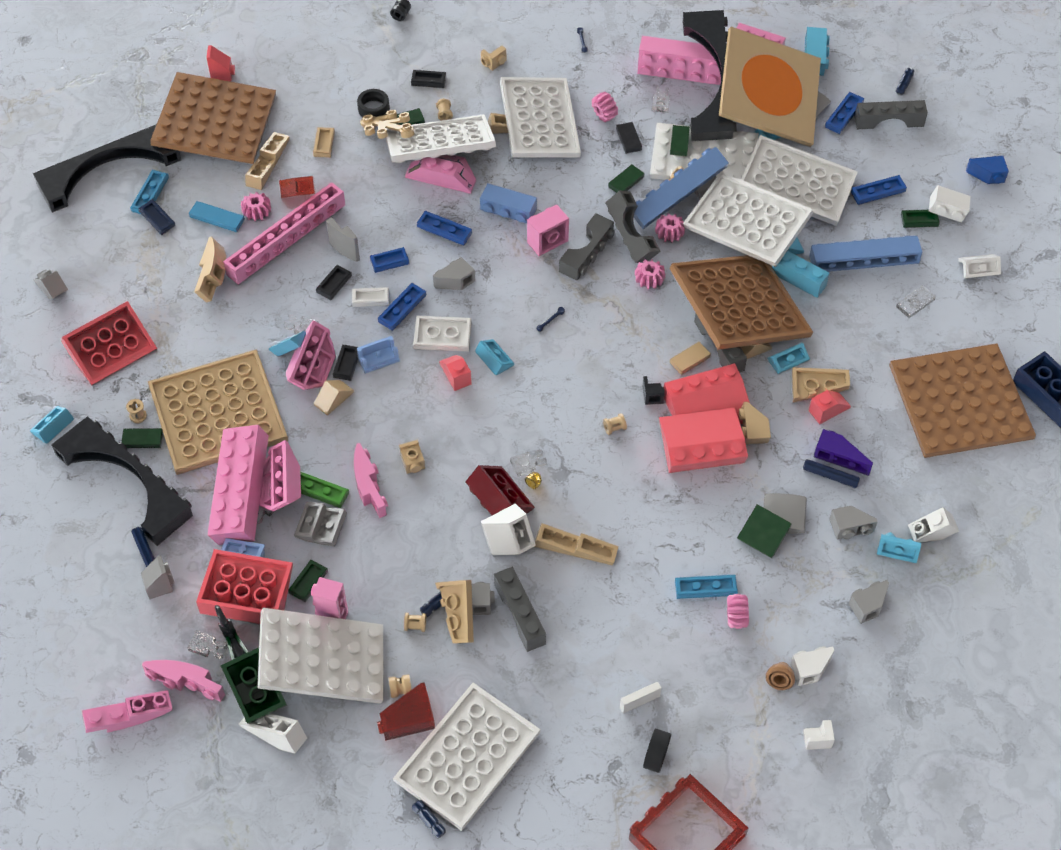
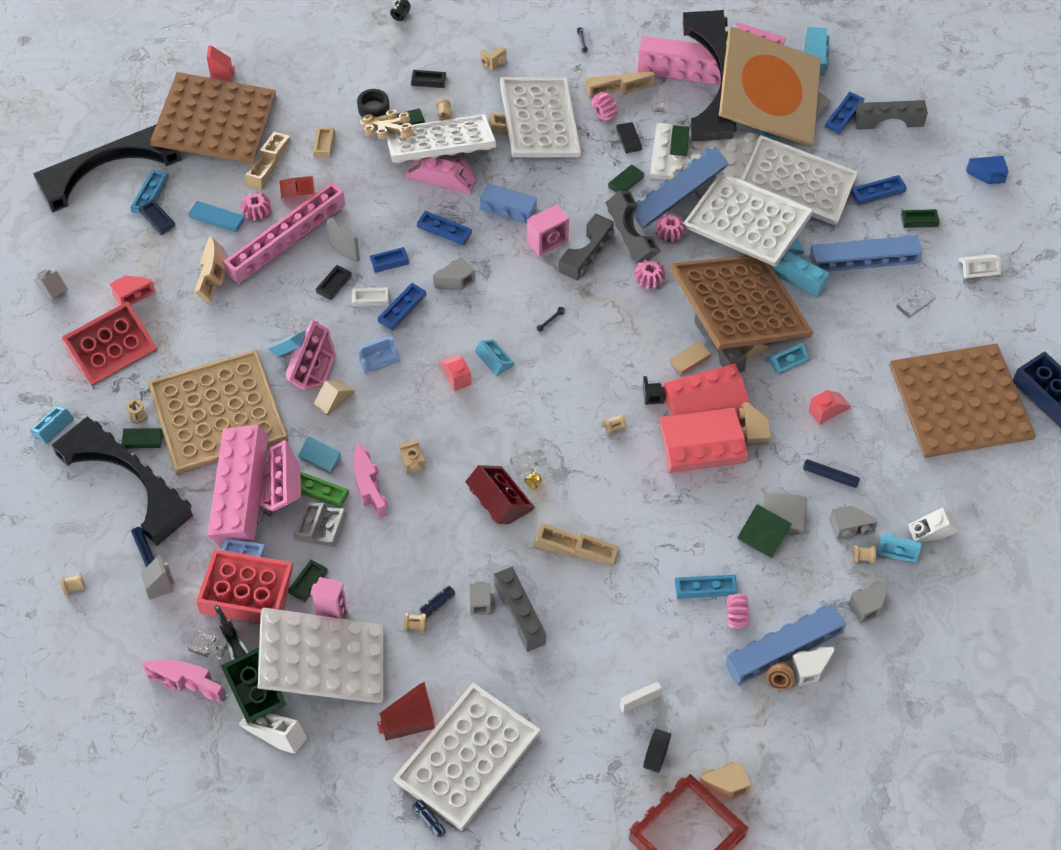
bright pink slope [82,690,172,733] -> none
black tile [333,344,358,381] -> none
tan wheel [388,674,412,698] -> none
white tile [413,316,472,352] -> none
tan wing [435,580,474,643] -> none
white slope [481,504,536,555] -> none
tan wing [792,367,850,402] -> none
white panel [803,720,835,750] -> none
dark purple slope [814,429,873,476] -> none
dark blue axle [896,67,915,95] -> none
white brick [929,185,971,223] -> none
none -> tan bush [60,572,85,595]
none -> coral slope [110,275,155,305]
none -> medium azure slope [298,436,341,473]
none -> tan slope [585,72,655,99]
none -> tan slope [699,762,751,800]
none -> medium blue brick [725,604,846,686]
none -> tan bush [853,545,876,564]

